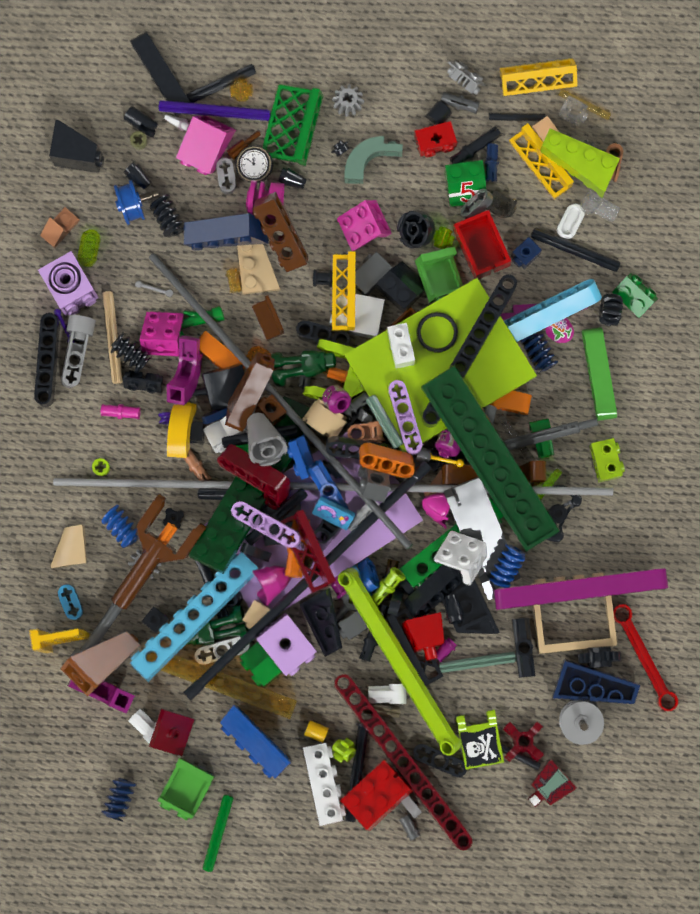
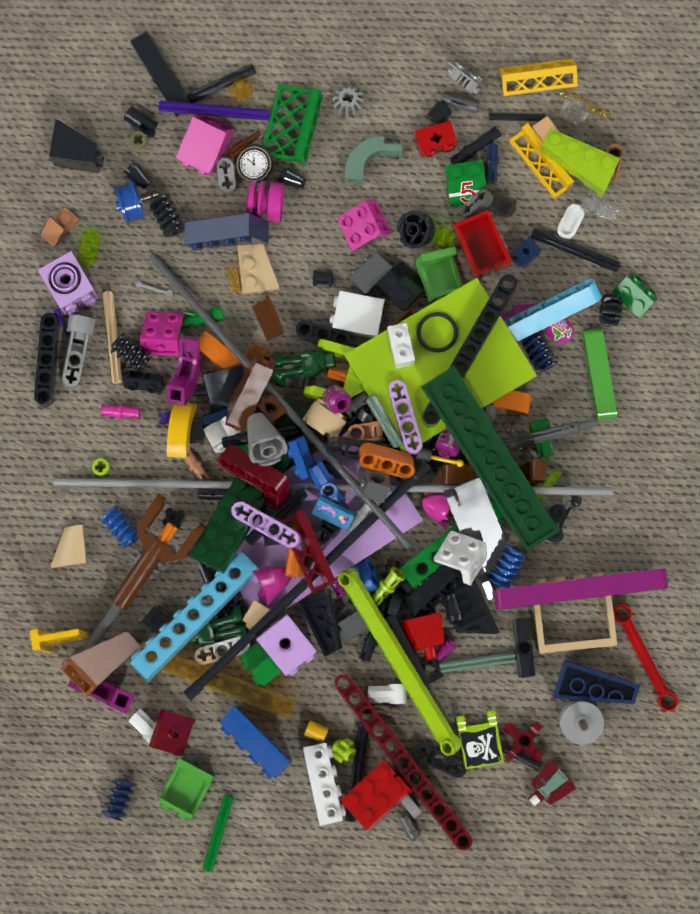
dark azure beam [58,584,83,620] -> none
white bar [164,115,190,131] -> none
black beam [240,542,272,562] -> none
reddish brown brick [252,192,309,273] -> none
black plate [332,140,350,157] -> none
yellow fence [332,251,356,331] -> none
black gear [578,647,621,668] -> none
lime brick [590,438,625,483] -> none

